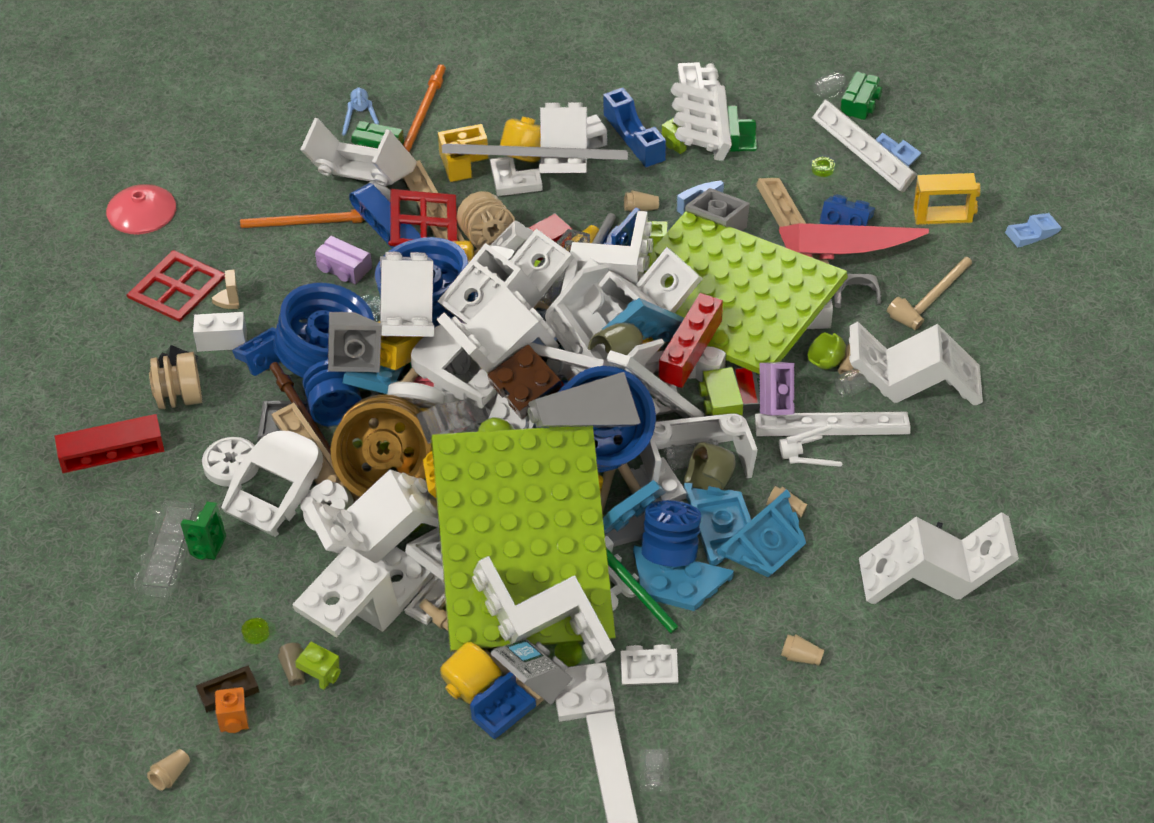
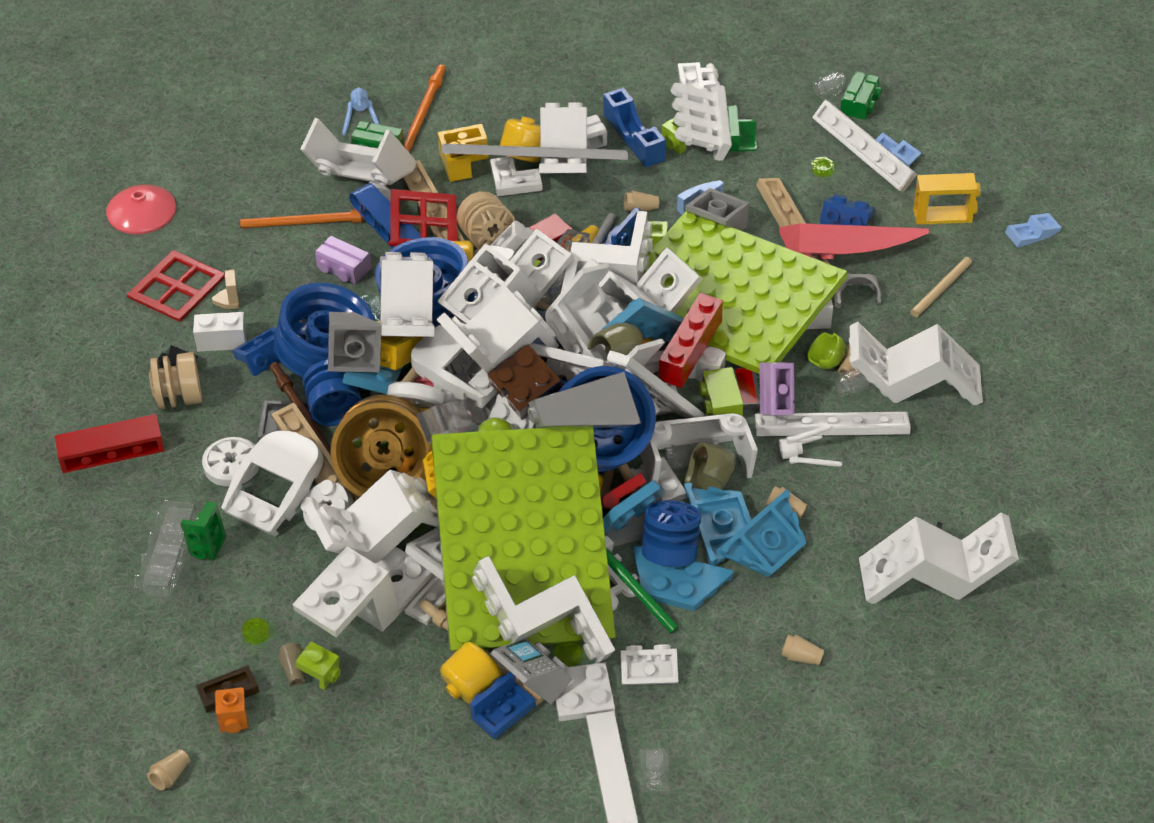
tan cone [887,297,924,330] -> none
none -> red plate [601,473,646,511]

